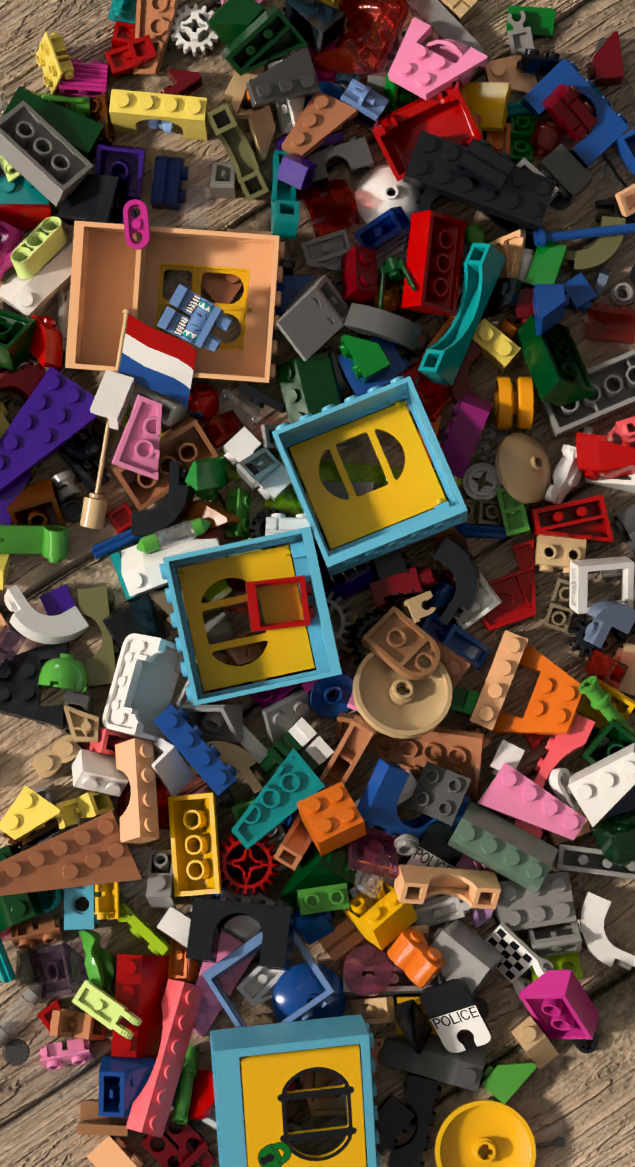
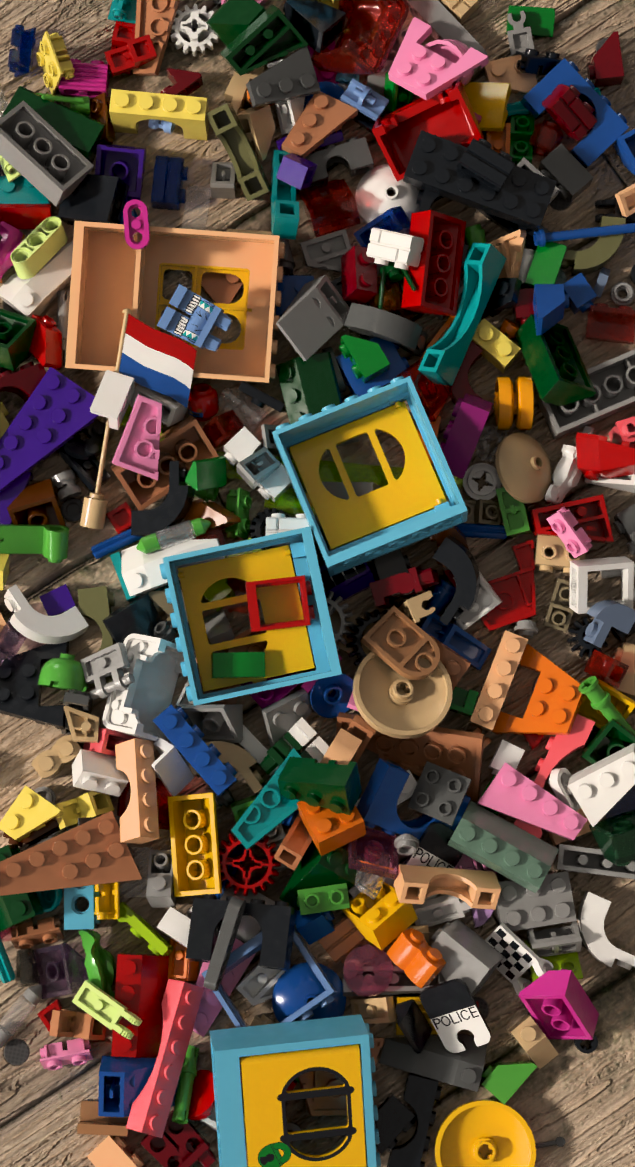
none -> clear blue hinge [7,25,36,77]
none -> light grey plate [80,642,135,700]
none -> dark grey plate [154,621,177,641]
none -> dark grey beam [203,896,246,992]
none -> green slope [211,652,265,678]
none -> dark green wedge [278,757,362,815]
none -> light nougat brick [320,728,362,765]
none -> white brick [366,227,424,270]
none -> light grey plate [514,620,538,639]
none -> bright pink hinge [546,507,593,558]

